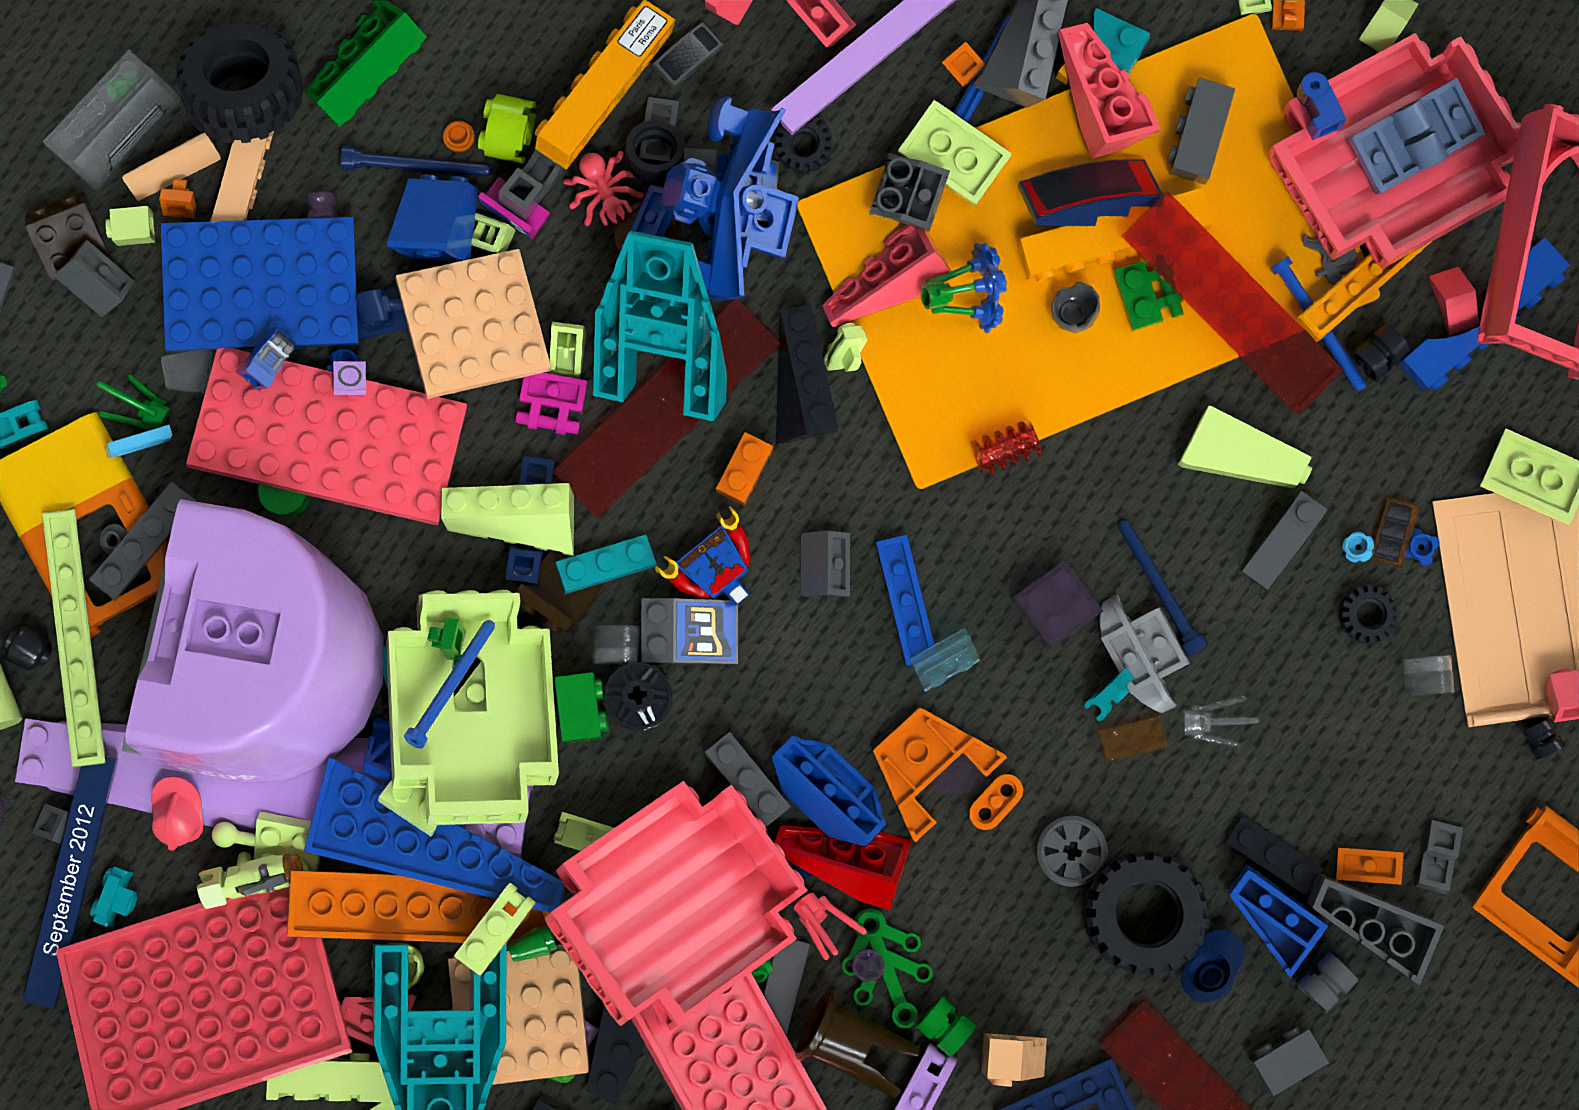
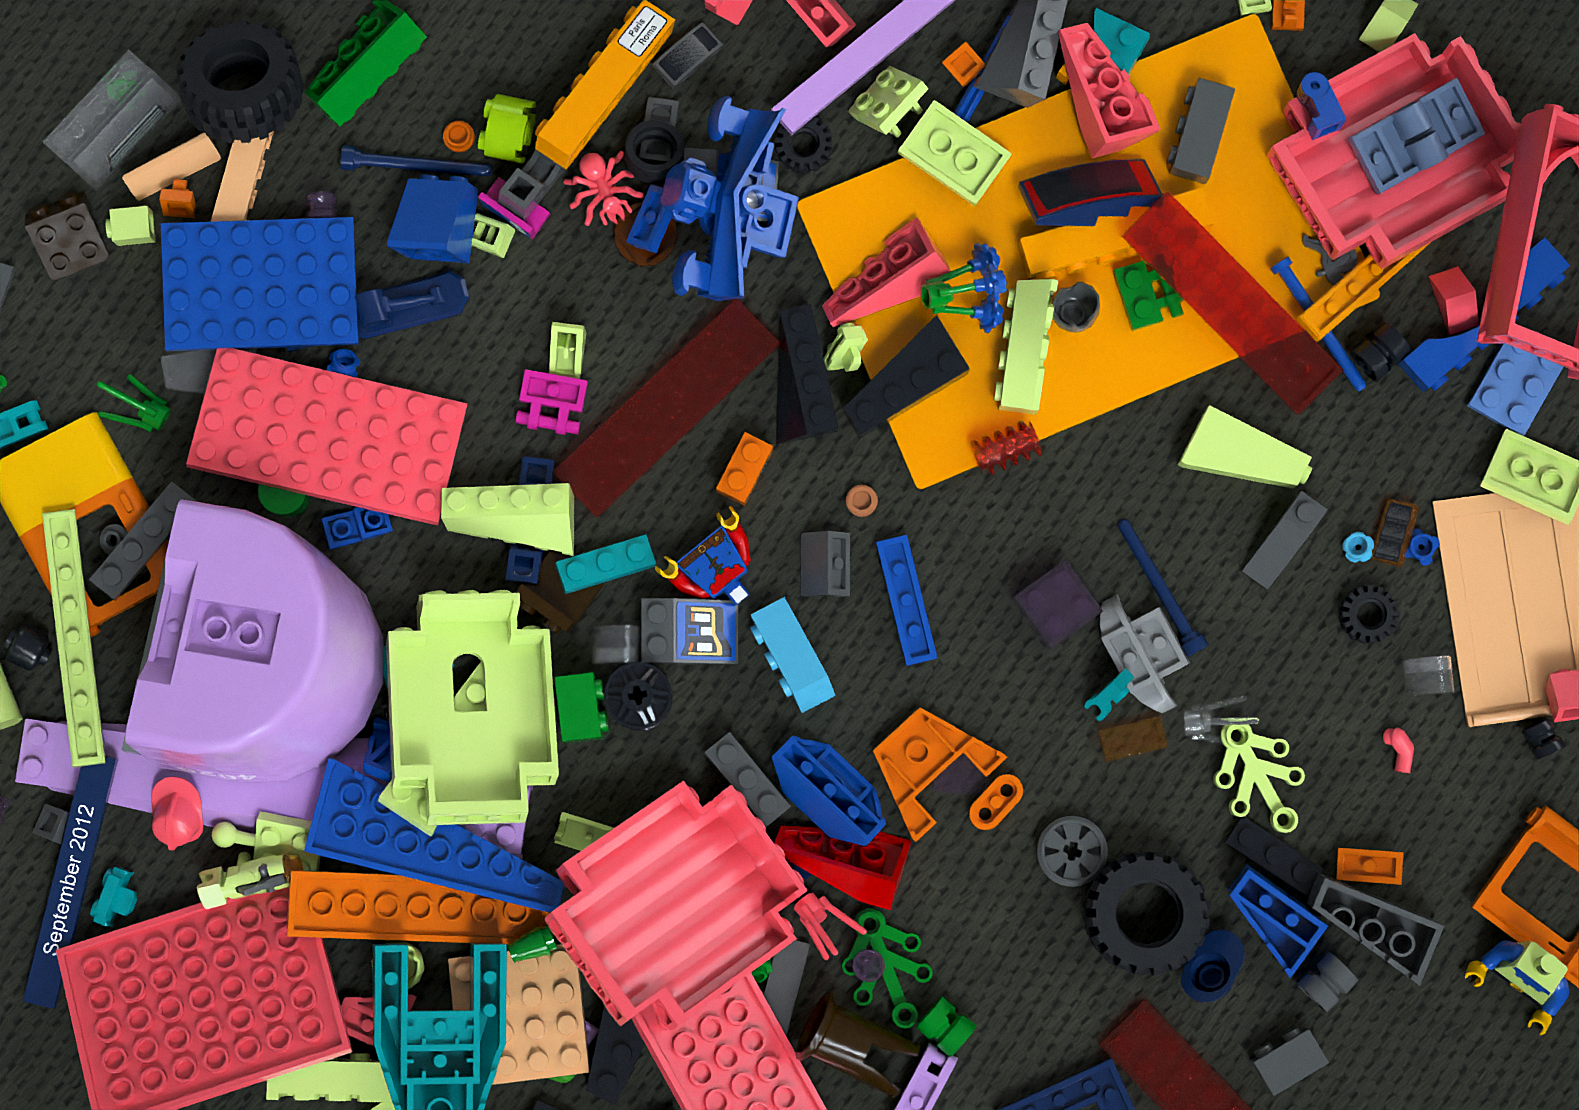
dark grey panel [54,240,135,317] -> none
medium azure tile [105,425,173,459] -> none
blue leg [236,327,296,390] -> none
lavender tile [333,361,366,395] -> none
light nougat plate [395,249,551,399] -> none
blue bar [404,620,495,749] -> none
green tile [427,618,466,661] -> none
yellowish green plate [454,883,536,976] -> none
teal wedge [593,231,727,421] -> none
dark grey slope [869,153,950,231] -> none
clear light blue plate [909,628,980,692] -> none
light nougat wedge [981,1033,1047,1086] -> none
dark grey slope [1415,820,1463,895] -> none
none -> blue slope [320,507,393,551]
none -> medium azure wedge [750,597,836,713]
none -> black wedge [843,315,970,439]
none -> nougat tile [846,485,878,517]
none -> yellowish green plate [848,66,928,138]
none -> yellowish green wedge [994,279,1058,415]
none -> yellowish green plant [1213,720,1305,833]
none -> coral arm [1383,727,1414,774]
none -> torso [1465,940,1570,1035]
none -> medium blue plate [1467,343,1564,436]

